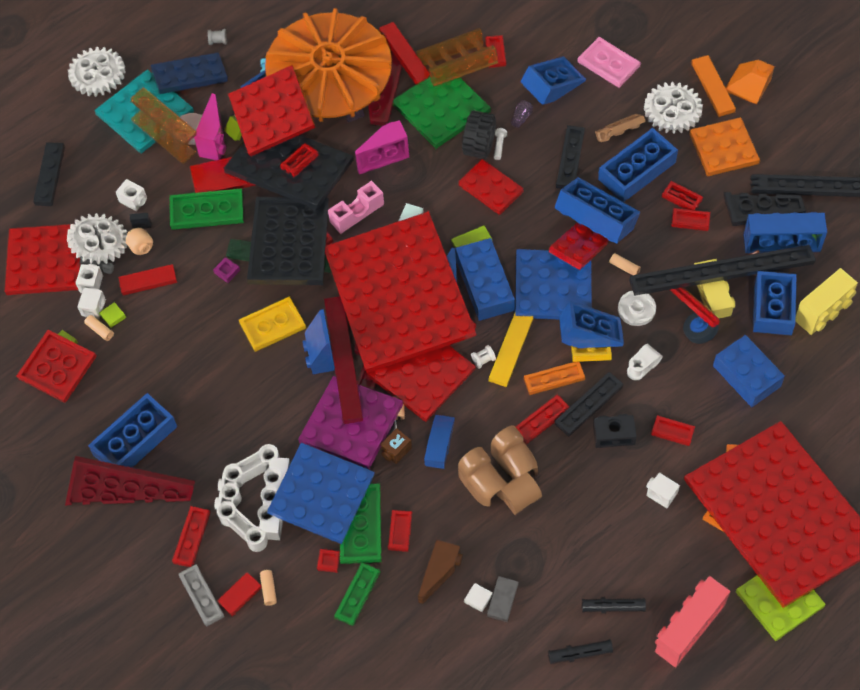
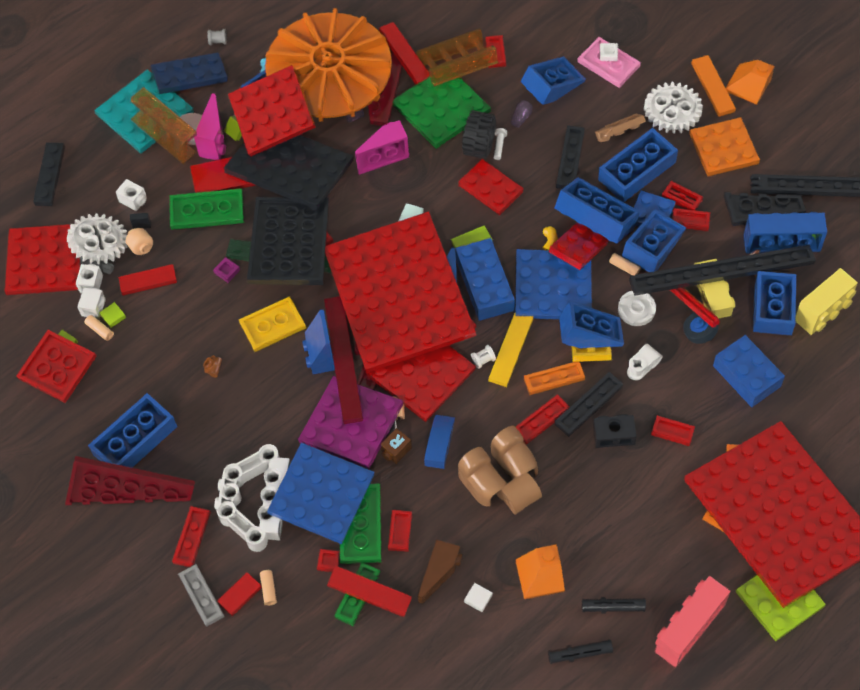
white gear [68,47,125,97] -> none
red tile [280,143,319,177] -> none
bright pink arch [328,181,384,234] -> none
flat silver tile [487,576,518,622] -> none
white brick [646,473,680,508] -> none
none -> dark orange plate [203,355,222,378]
none -> red tile [327,566,412,617]
none -> orange slope [516,545,565,599]
none -> yellow arm [542,226,558,250]
none -> white tile [600,43,618,61]
none -> blue slope [622,209,686,272]
none -> blue plate [634,191,676,226]

